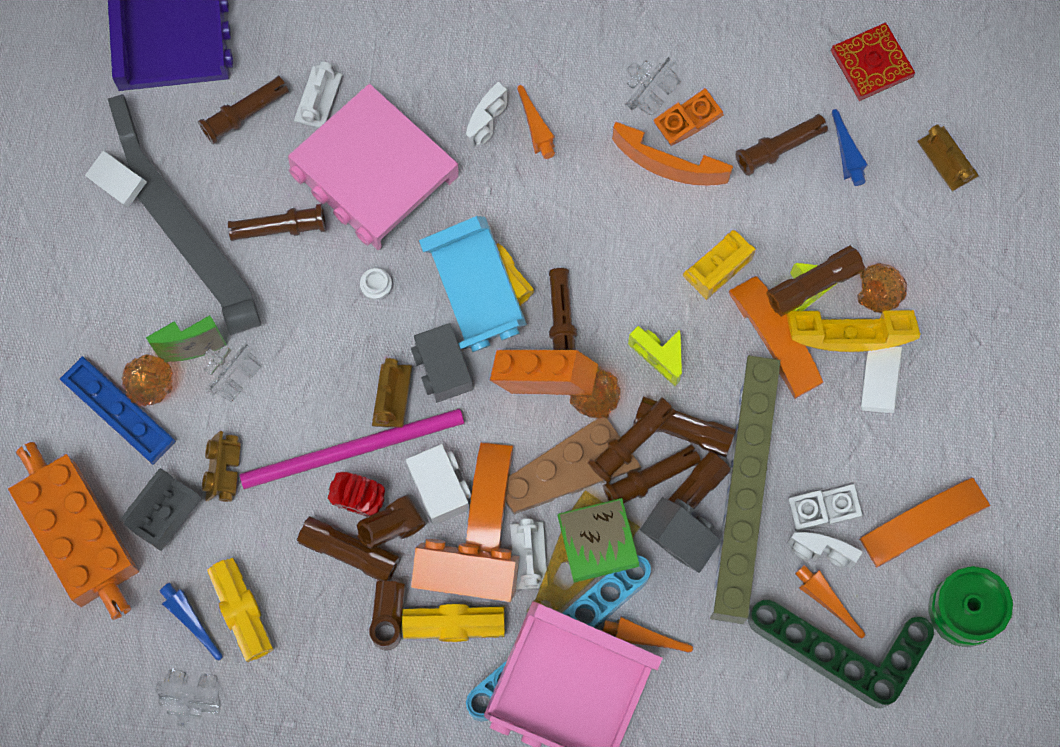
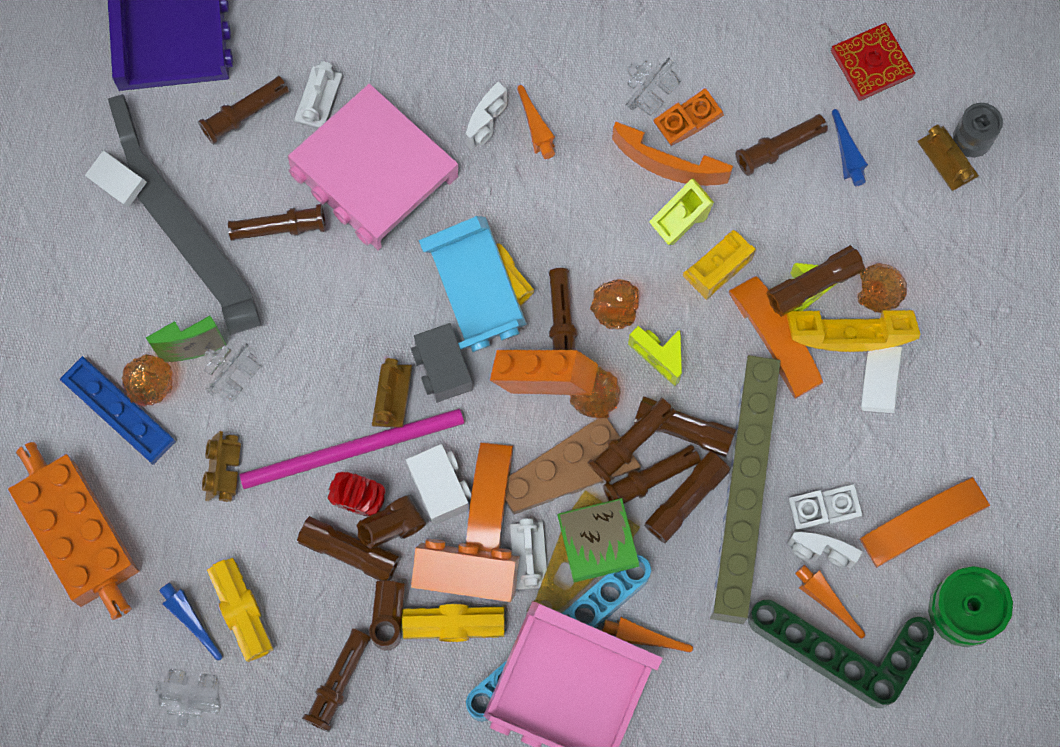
dark grey bracket [120,468,202,551] -> none
white plate [360,268,392,300] -> none
dark grey brick [640,497,722,573] -> none
none -> reddish brown pin [302,628,371,732]
none -> clear orange piece [590,279,639,330]
none -> neon yellow slope [649,179,714,245]
none -> dark grey wheel [953,102,1003,158]

